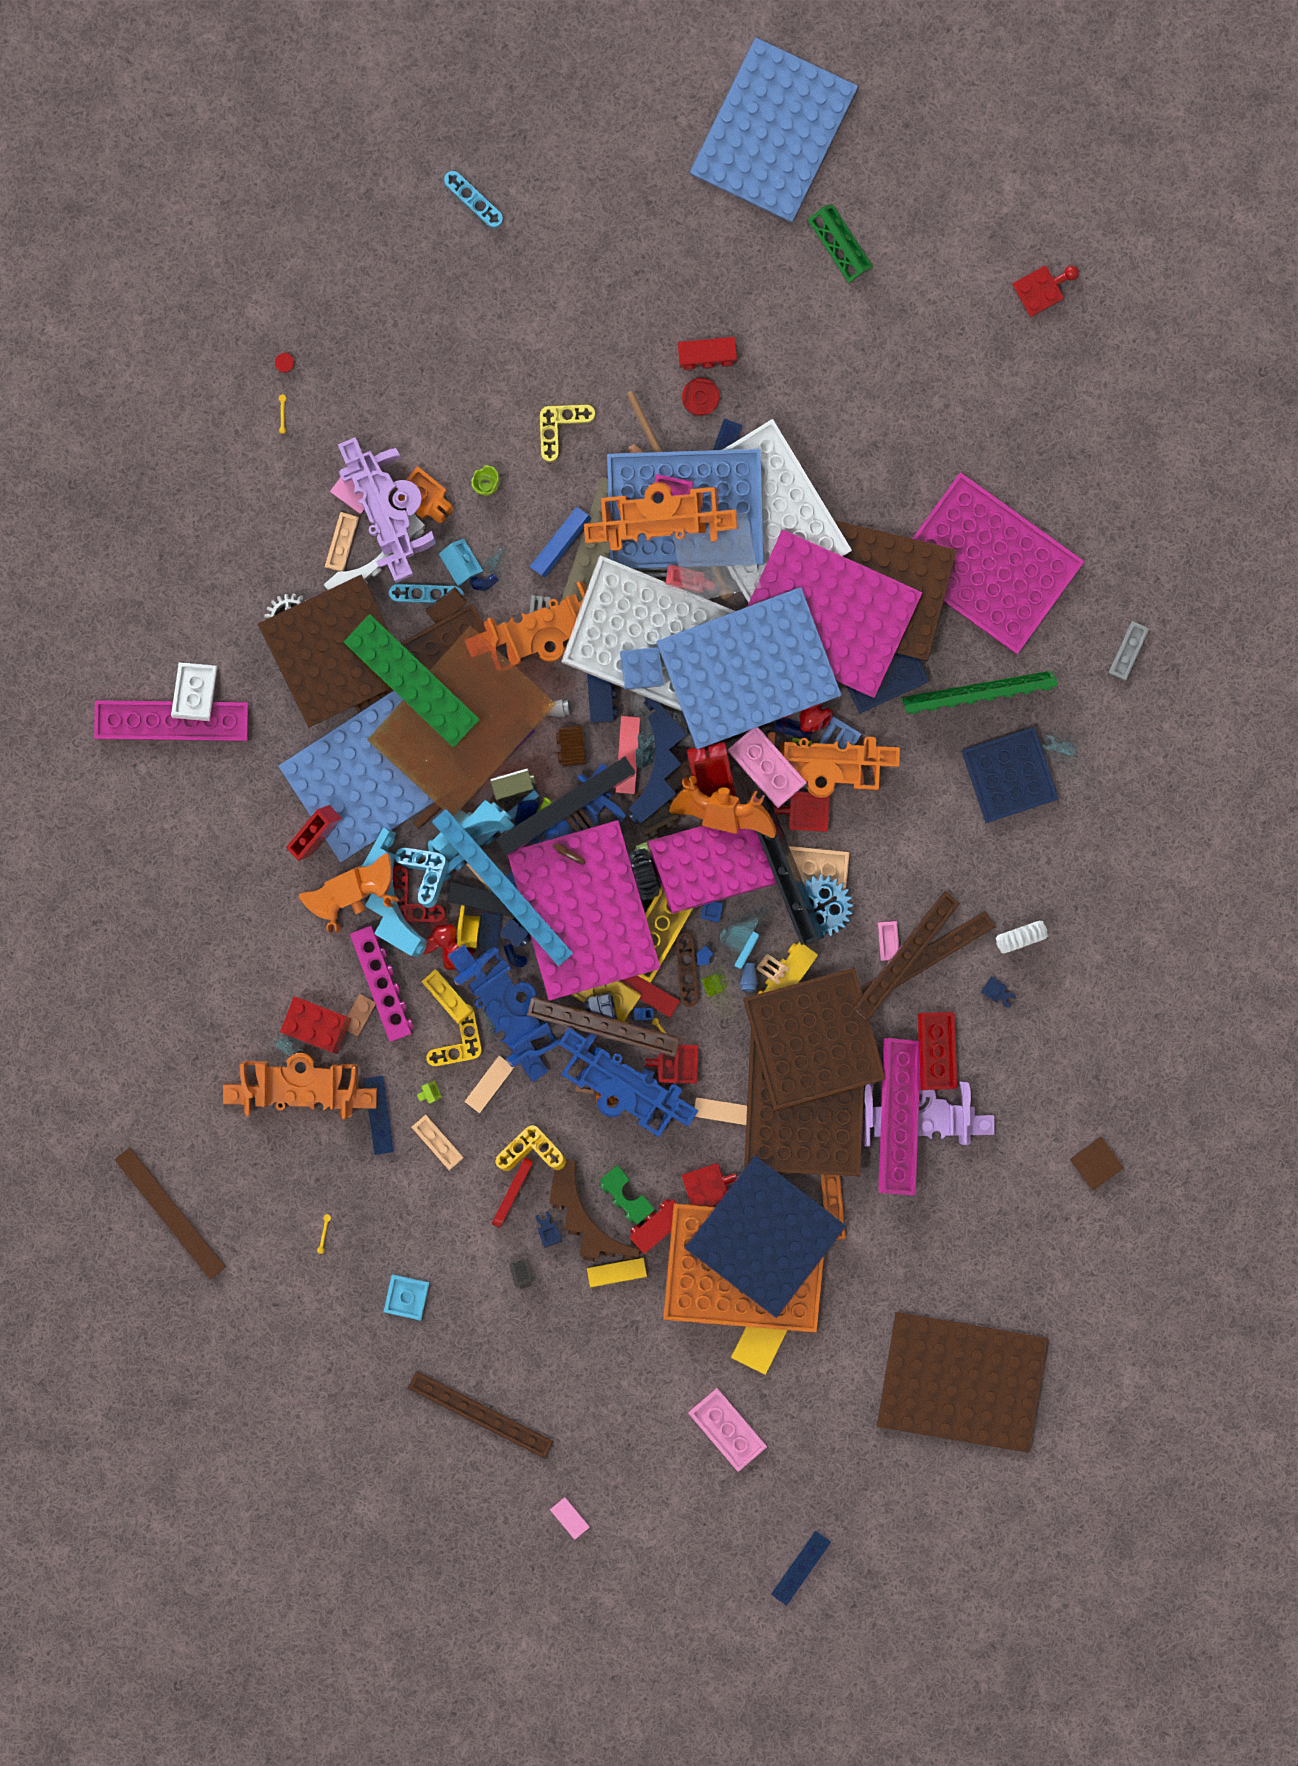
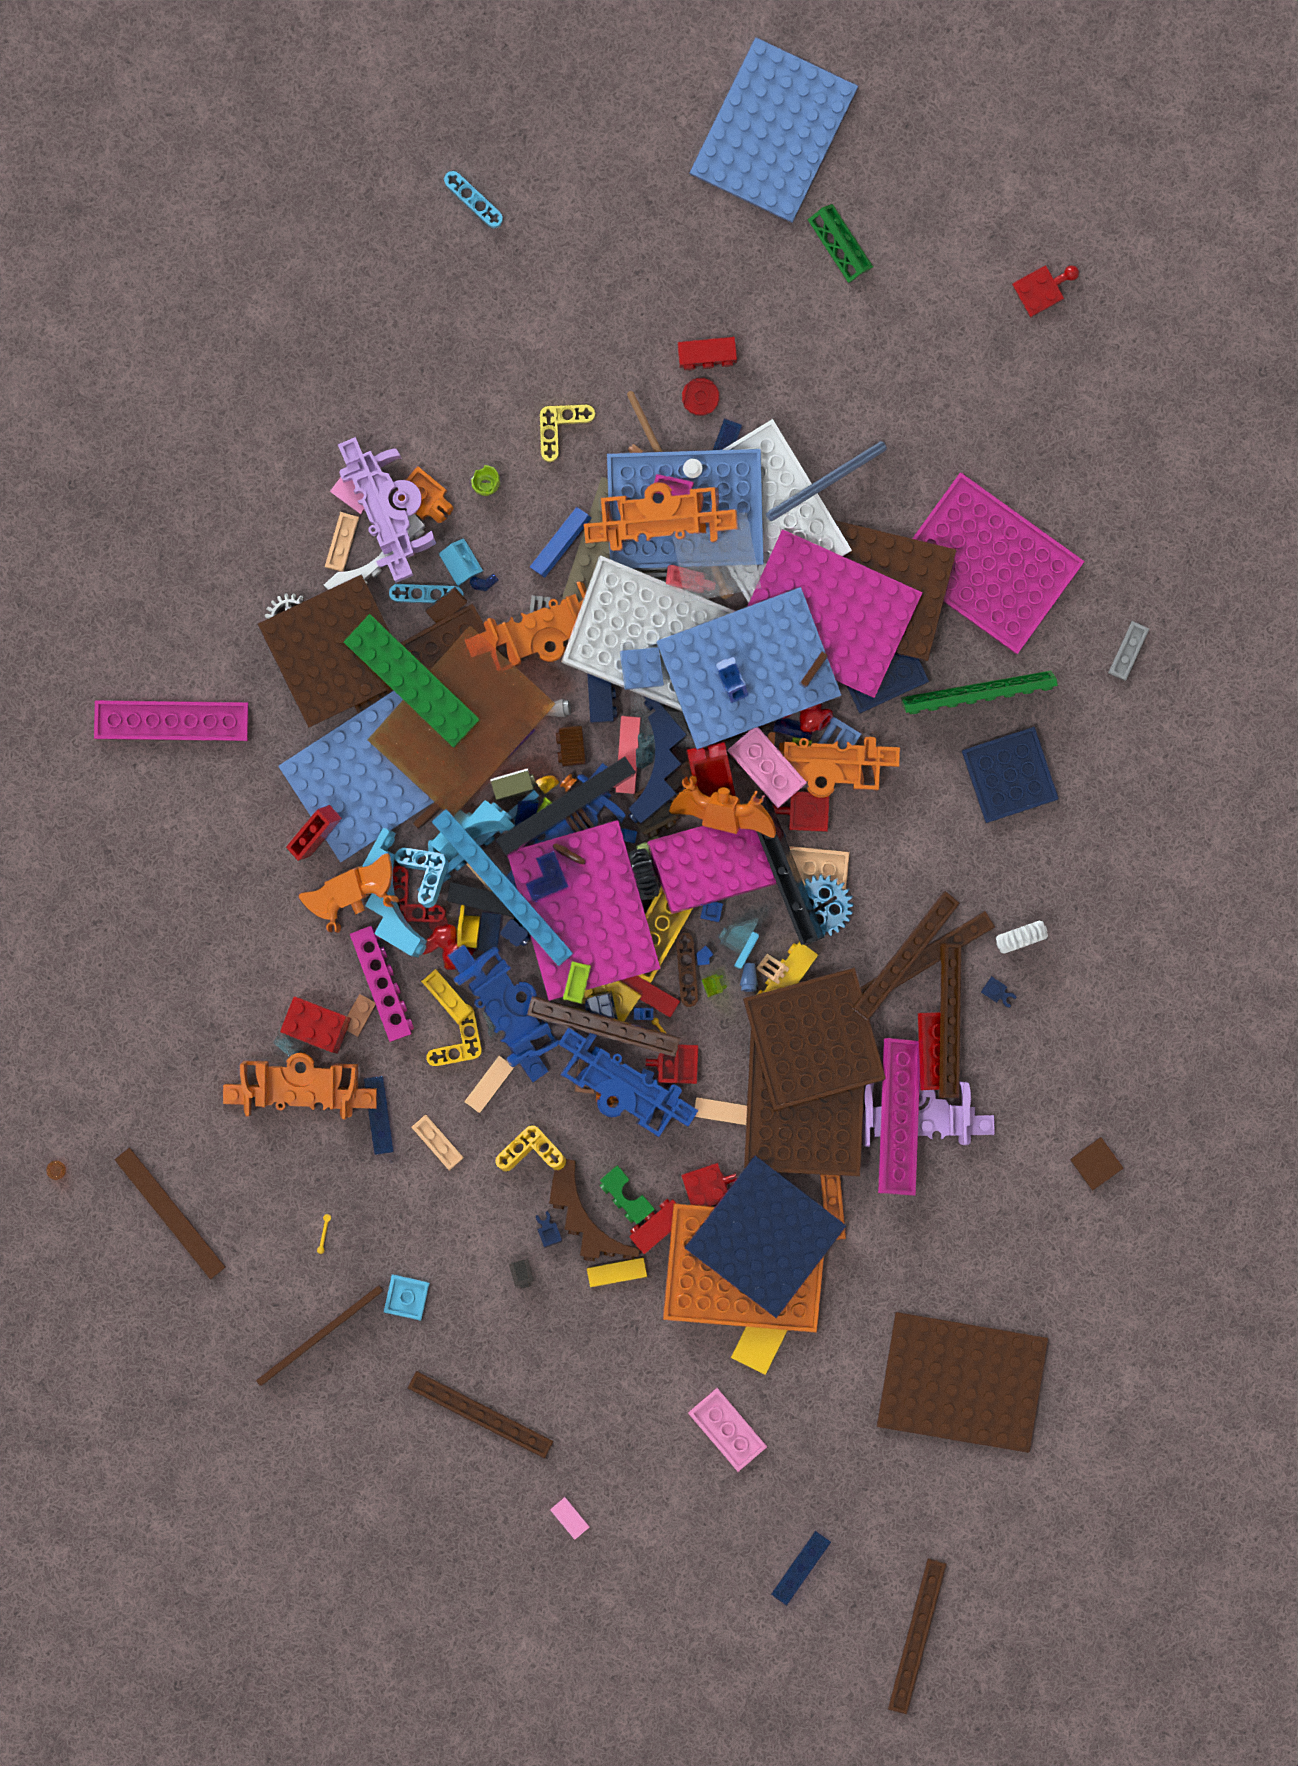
white tile [171,663,217,721] -> none
red tile [275,353,294,373] -> none
yellow hinge [279,394,286,434] -> none
lime tile [417,1081,442,1104] -> none
clear light blue hand [483,548,505,573] -> none
red beam [491,1157,533,1228] -> none
clear blue arm [503,944,527,968] -> none
bright pink tile [878,921,899,961] -> none
clear light blue plate [1042,735,1077,758] -> none
none -> clear orange plate [46,1161,66,1180]
none -> reddish brown tile [256,1285,383,1386]
none -> clear blue brick [526,851,570,903]
none -> yellow tile [535,775,559,794]
none -> orange bush [560,773,578,792]
none -> lime tile [563,962,591,1004]
none -> blue piece [620,828,637,843]
none -> white plate [683,459,702,478]
none -> blue brick [716,657,749,703]
none -> sand blue axle [766,441,887,522]
none -> reddish brown tile [799,651,828,688]
none -> reddish brown tile [888,1558,946,1715]
none -> reddish brown tile [939,943,961,1098]

